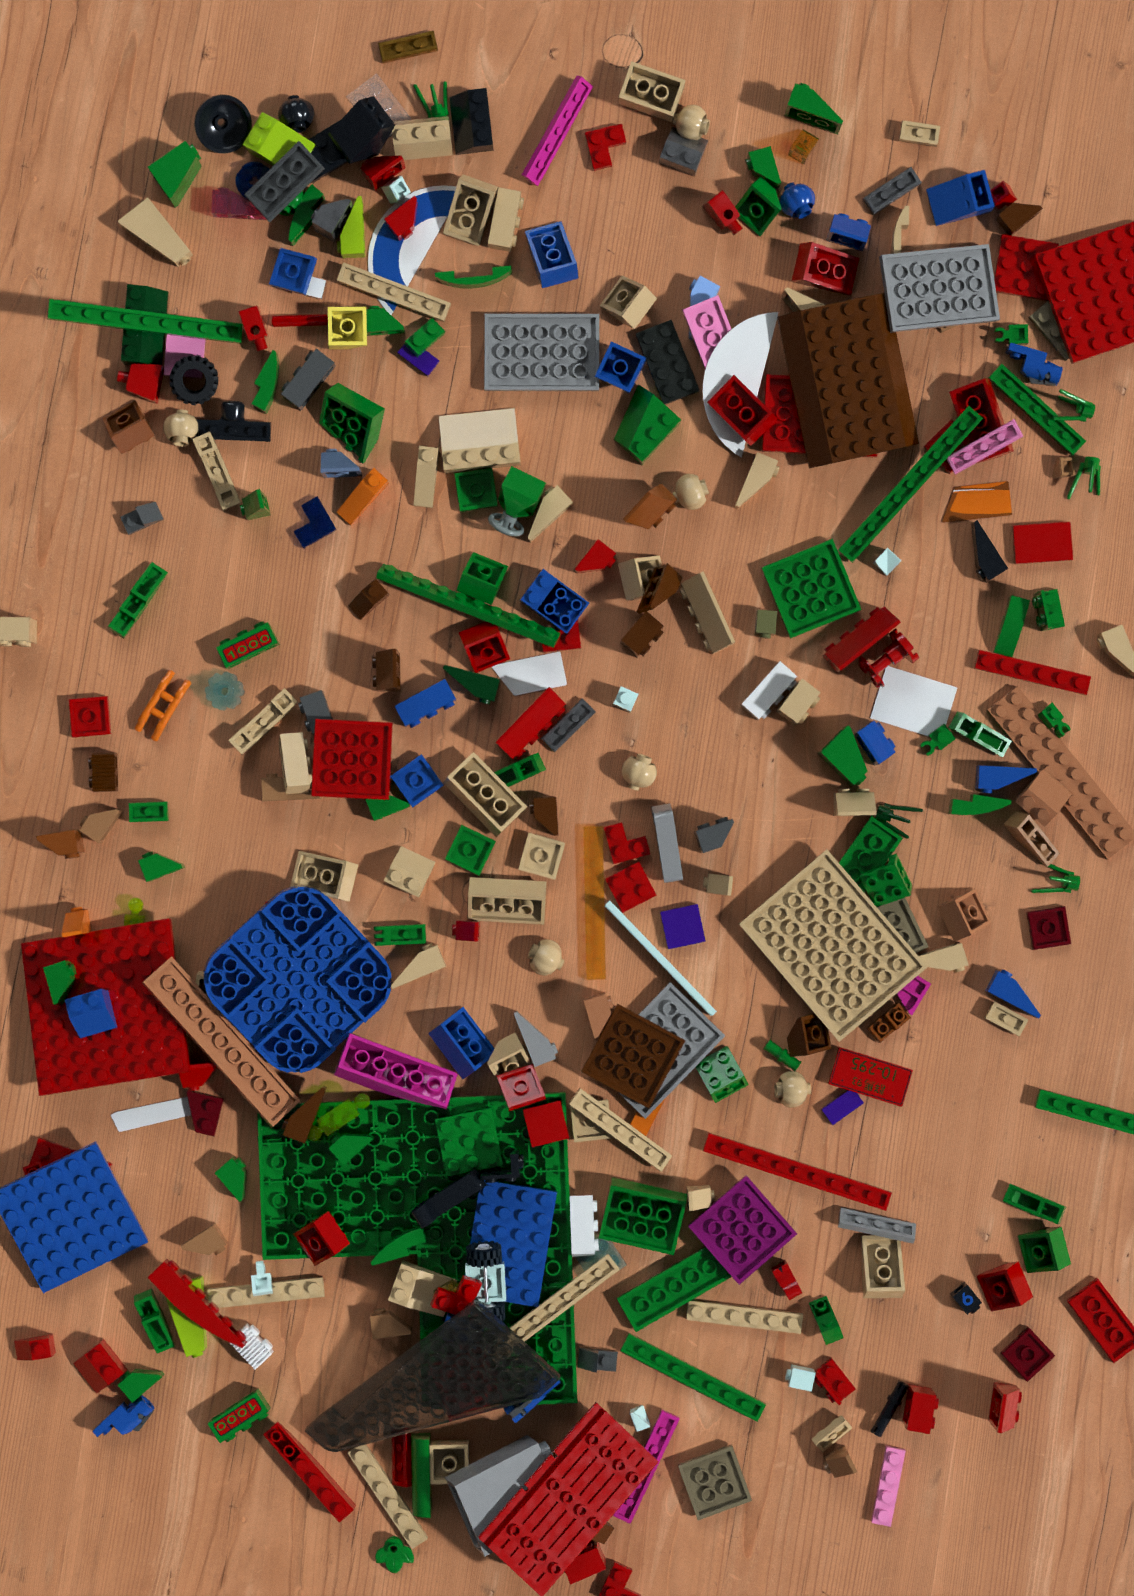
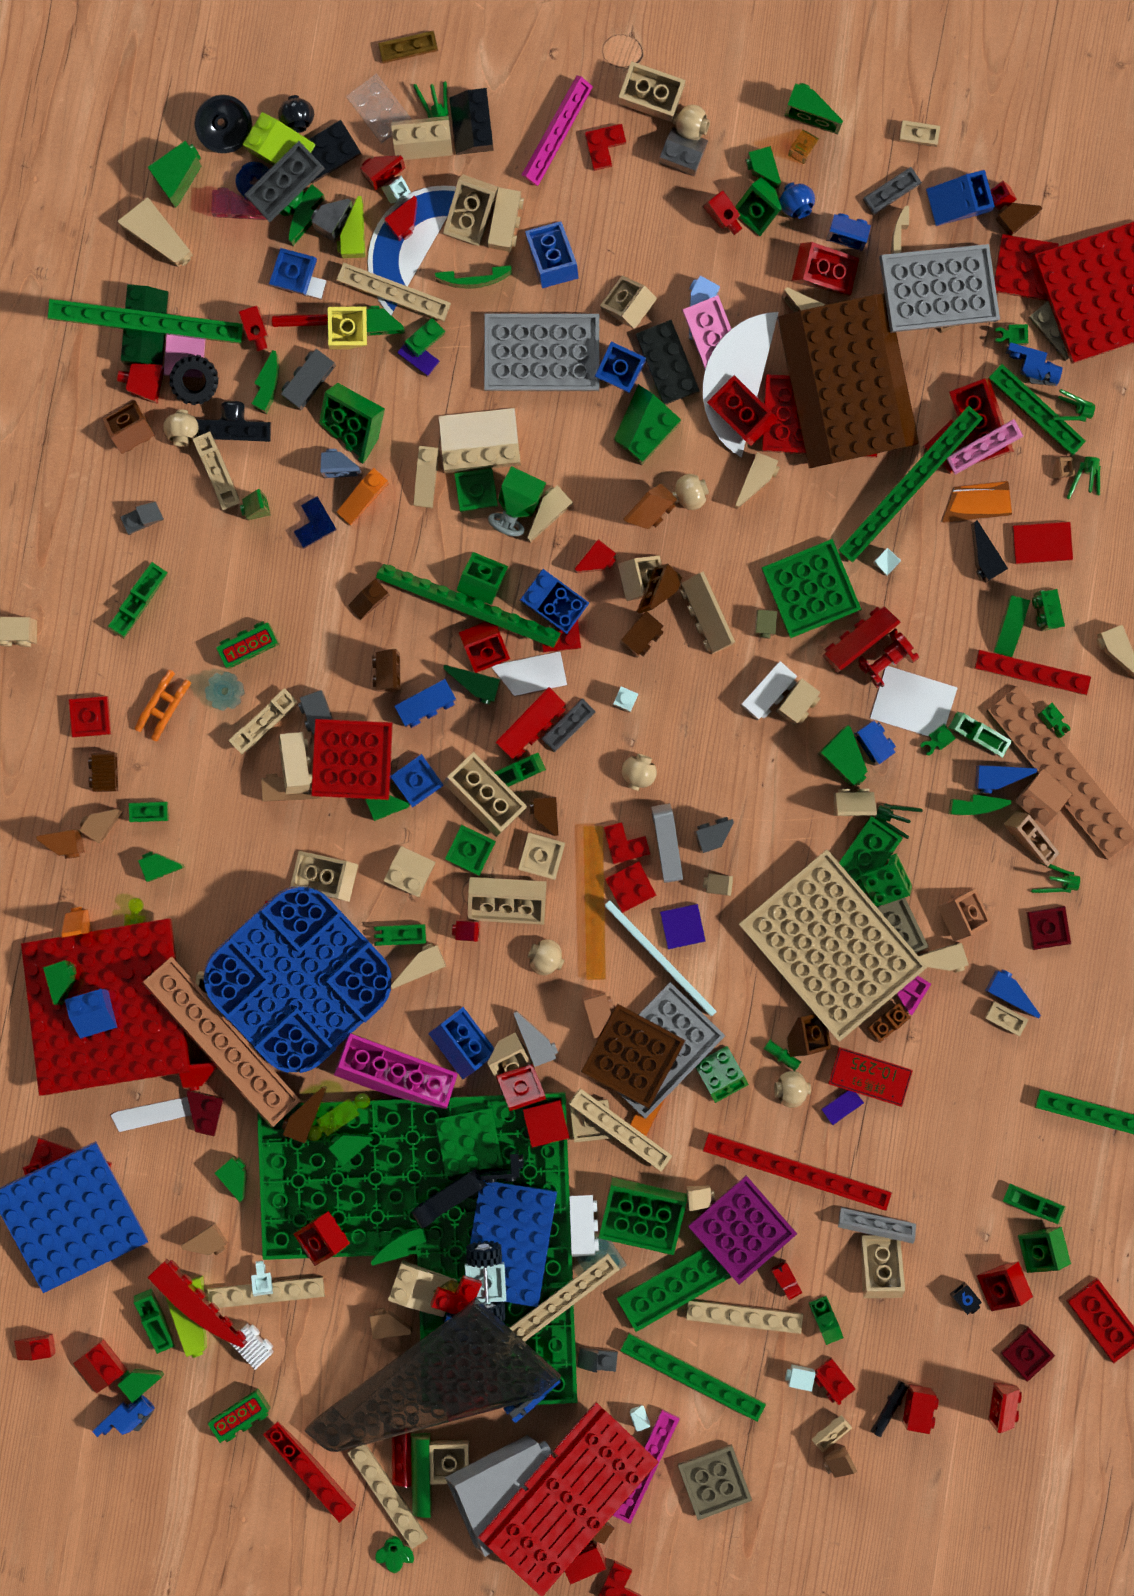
black slope [328,96,395,164] -> none
bright pink plate [871,1446,906,1527] -> none

